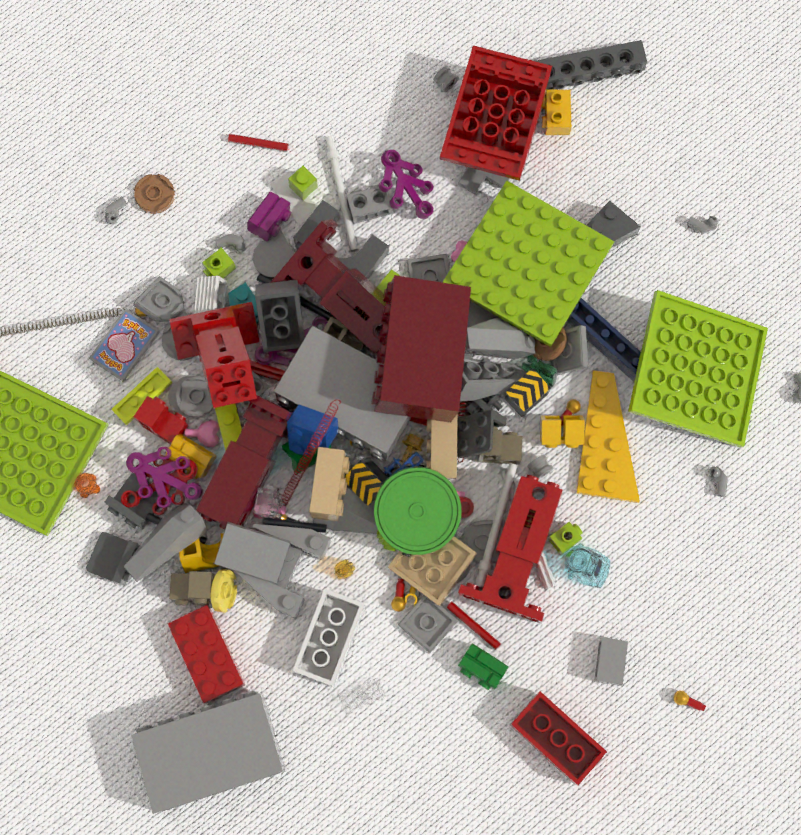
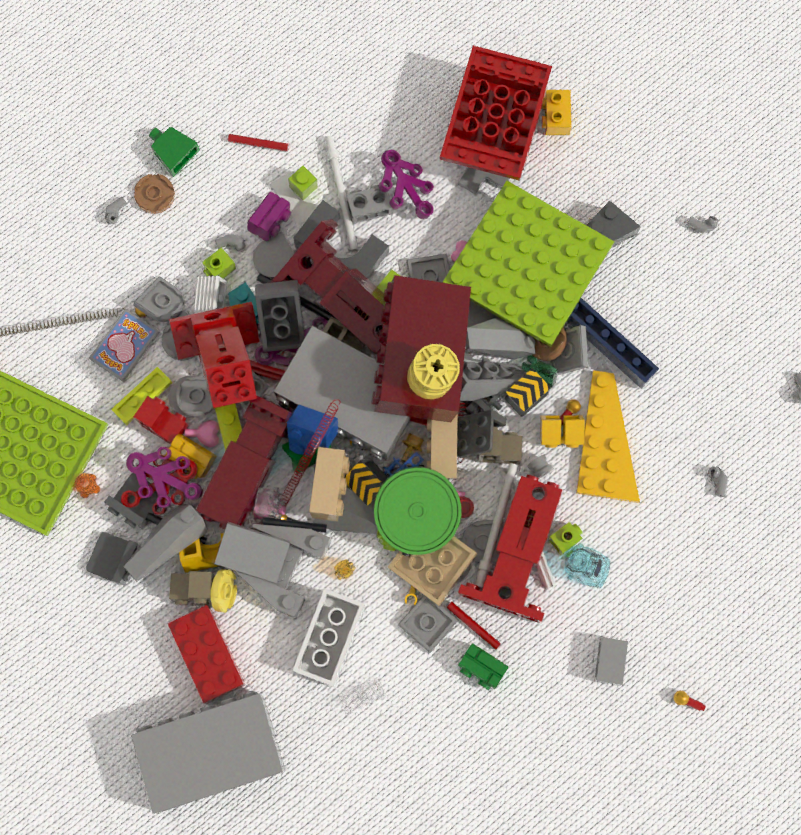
piece [391,579,406,612] -> none
light grey wheel [433,66,459,92] -> none
red brick [510,691,607,786] -> none
dark grey brick [536,40,647,90] -> none
lime plate [628,290,768,448] -> none
none -> green torso [149,127,200,177]
none -> light yellow wheel [407,344,460,399]

